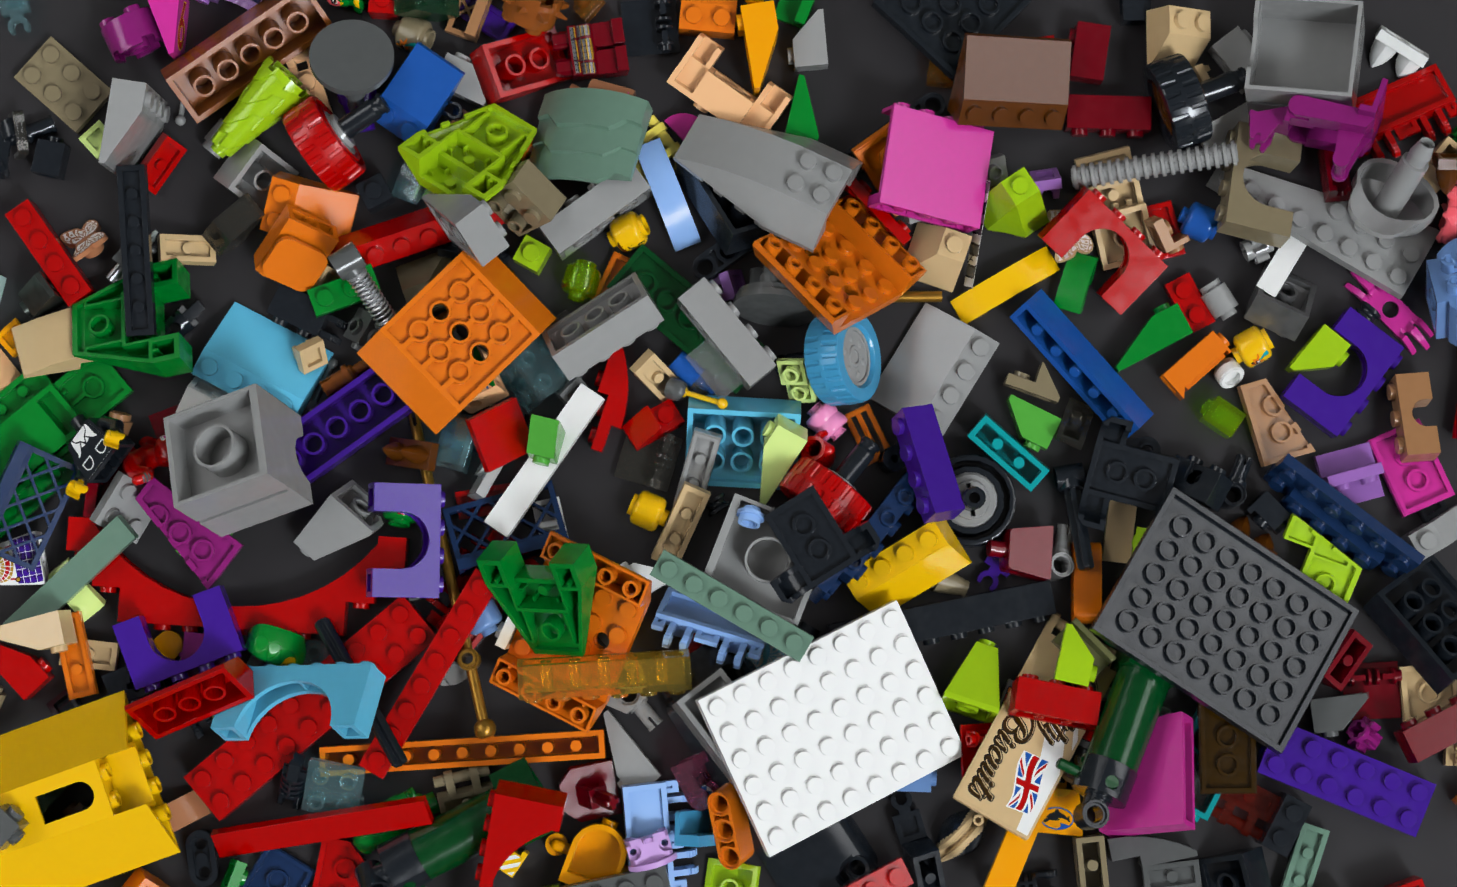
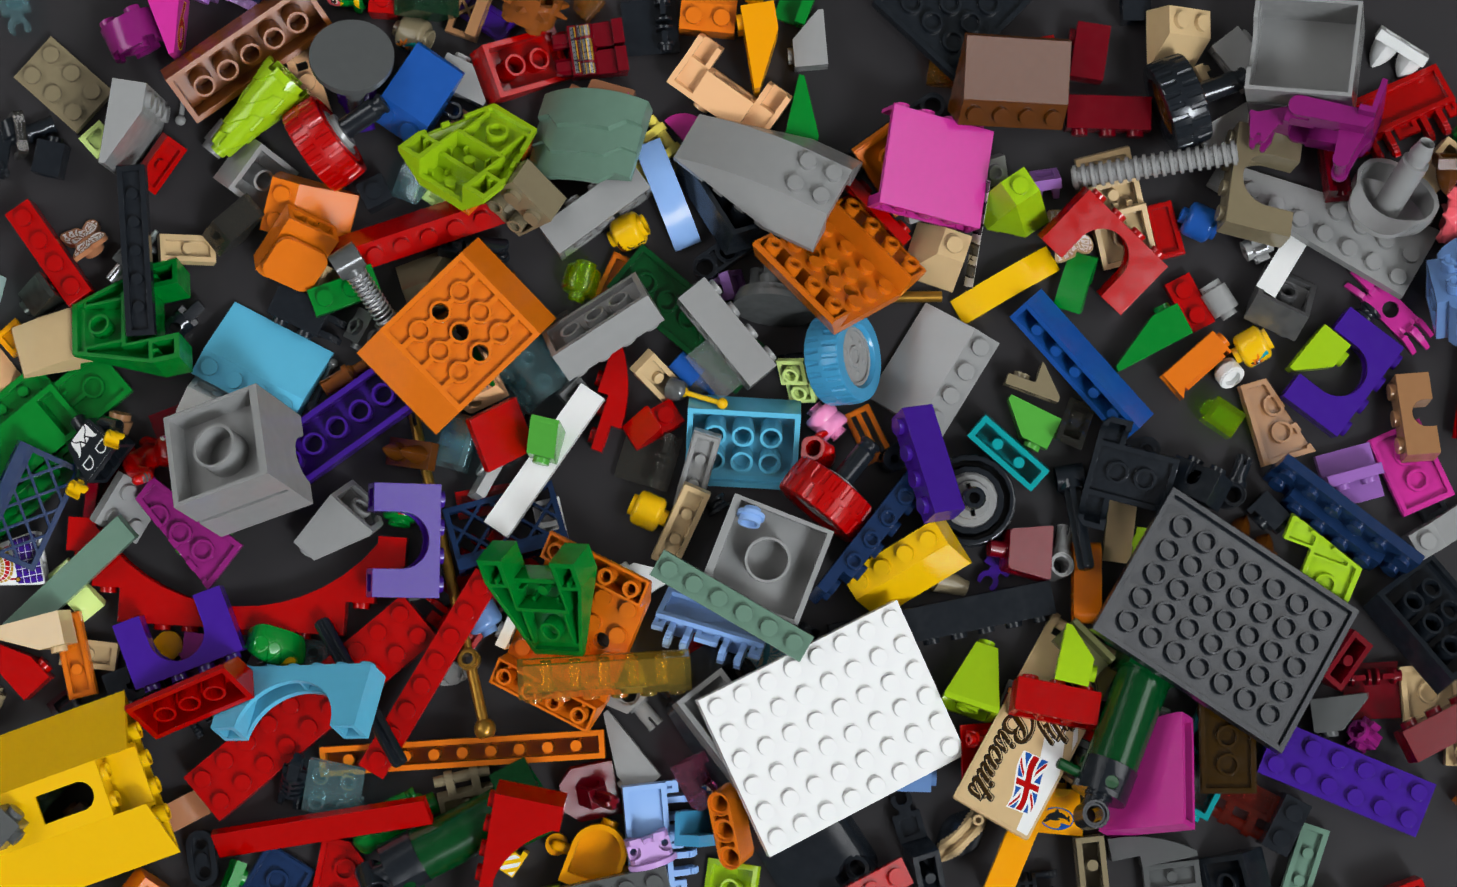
tan tile [292,336,328,375] -> none
light grey slope [422,194,509,267] -> none
lime brick [512,234,552,276] -> none
yellowish green slope [760,413,808,505] -> none
black piece [764,485,880,604] -> none
medium nougat bracket [1144,215,1190,254] -> none

